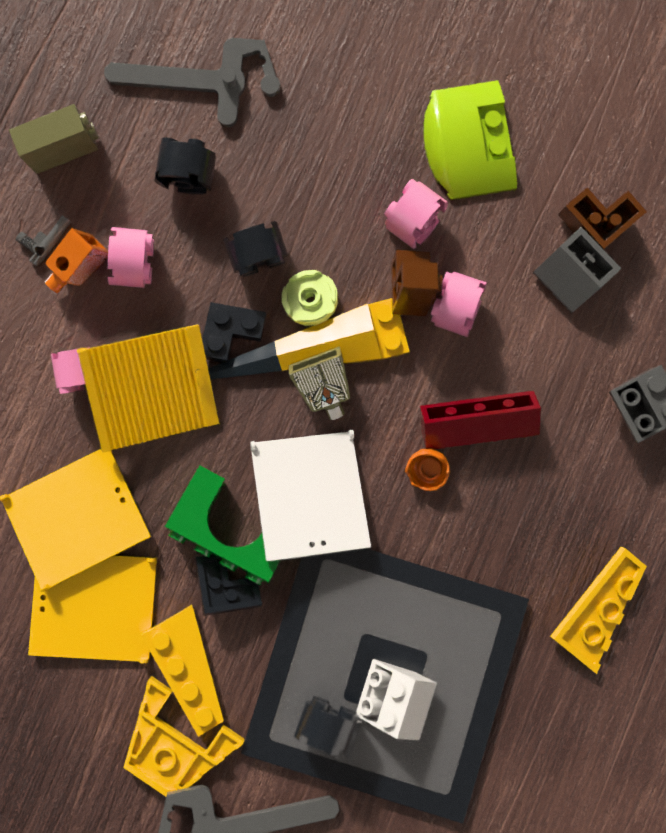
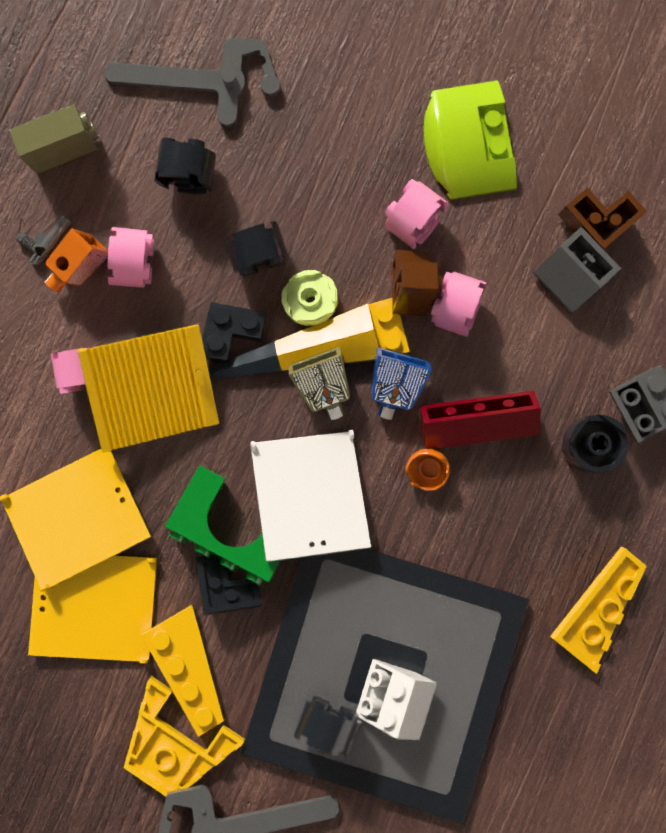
none -> blue torso [371,347,432,420]
none -> black brick [561,415,629,473]

